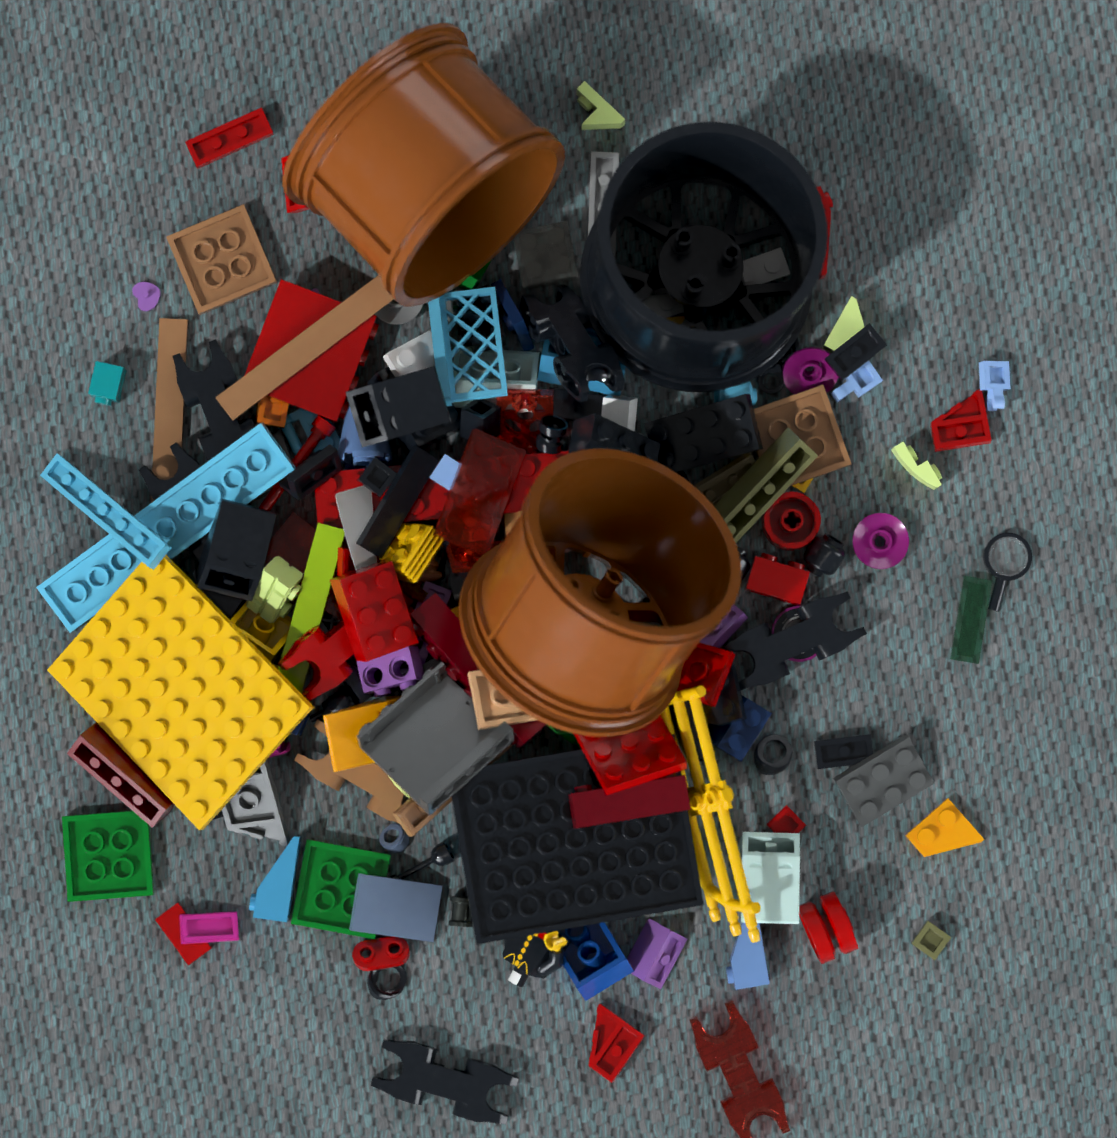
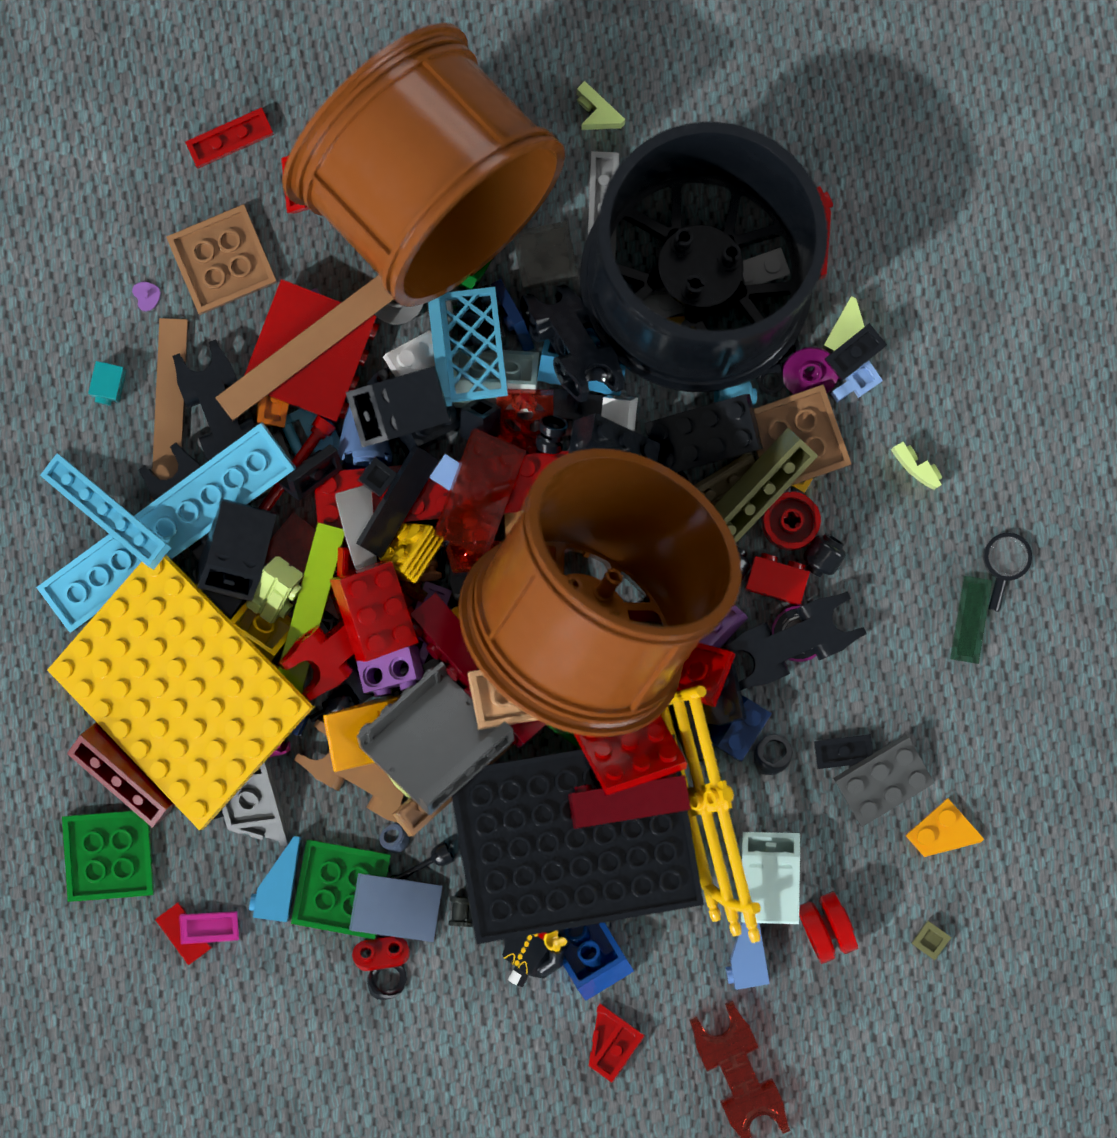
black piece [370,1039,519,1125] -> none
medium lavender panel [627,919,687,989] -> none
red tile [766,805,807,833] -> none
magenta dish [852,513,909,569] -> none
red wing [930,389,992,452] -> none
light blue plate [979,361,1010,411] -> none

